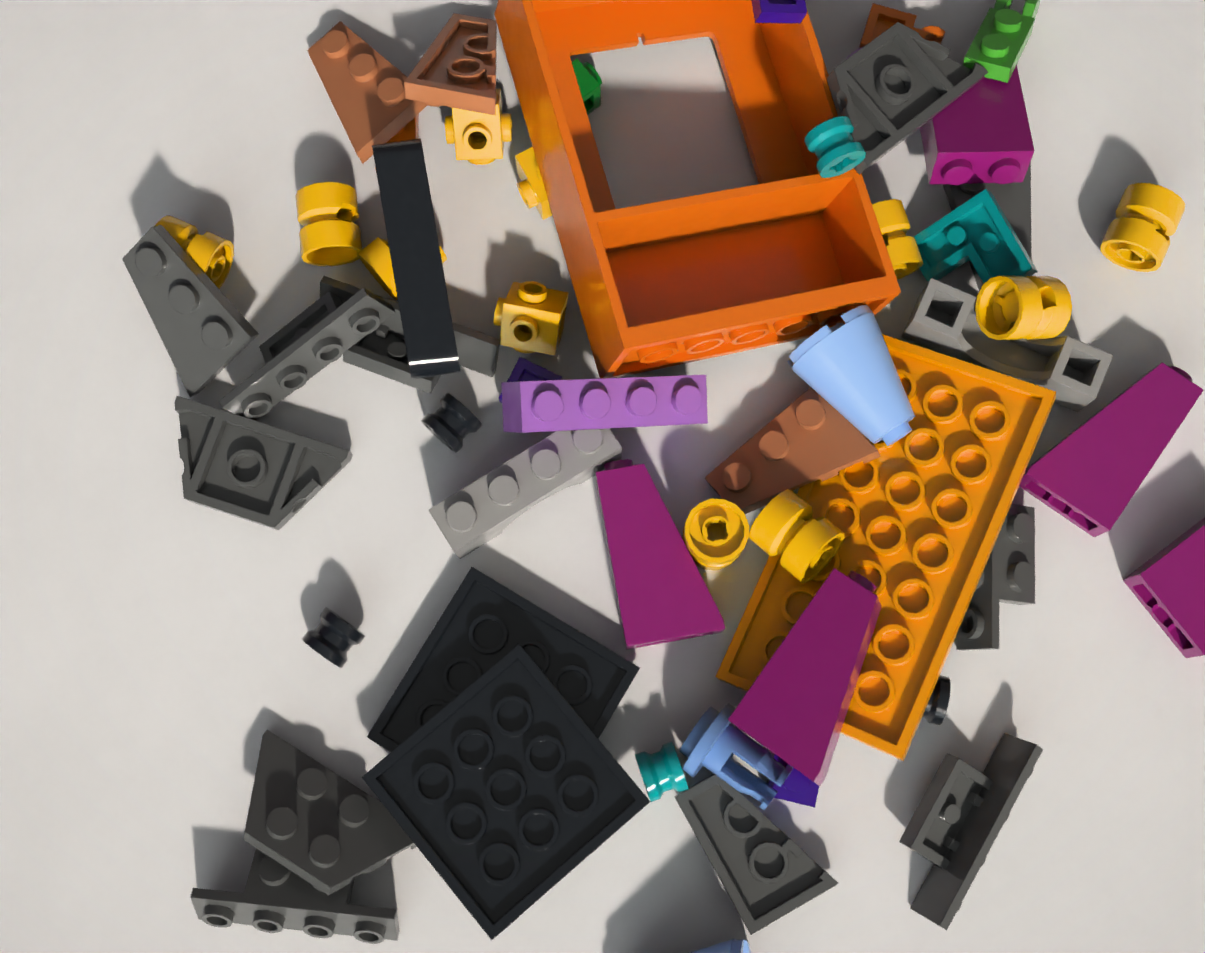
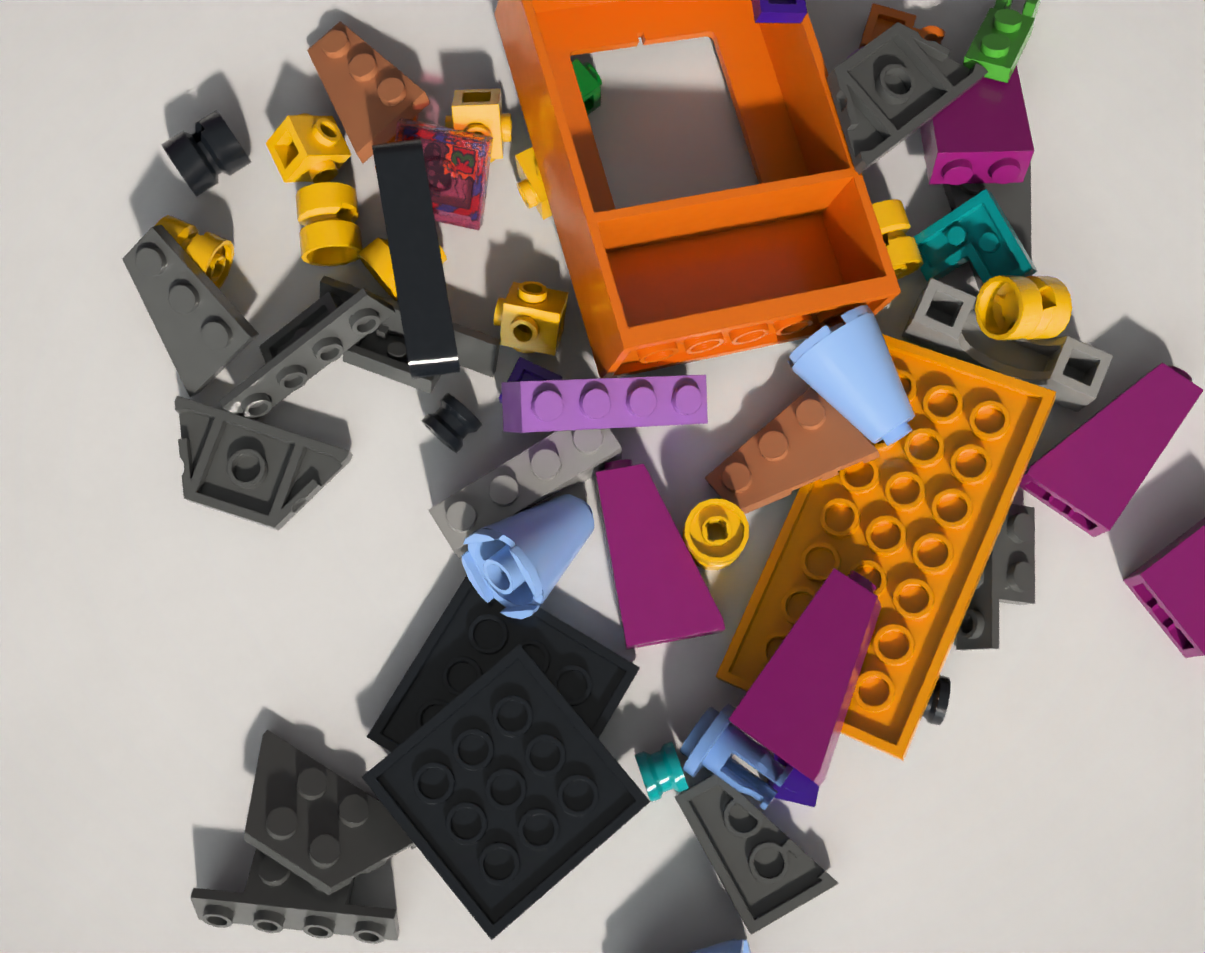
black wheel [302,607,365,668] -> none
nougat wing [404,13,497,116] -> none
yellow wheel [749,489,845,583] -> none
teal wheel [804,116,866,178] -> none
dark grey bracket [899,733,1043,930] -> none
yellow wheel [1100,183,1185,272] -> none
none -> black wheel [161,110,252,196]
none -> yellow brick [266,113,352,183]
none -> clear pink tile [395,118,493,230]
none -> light blue cone [462,494,595,619]

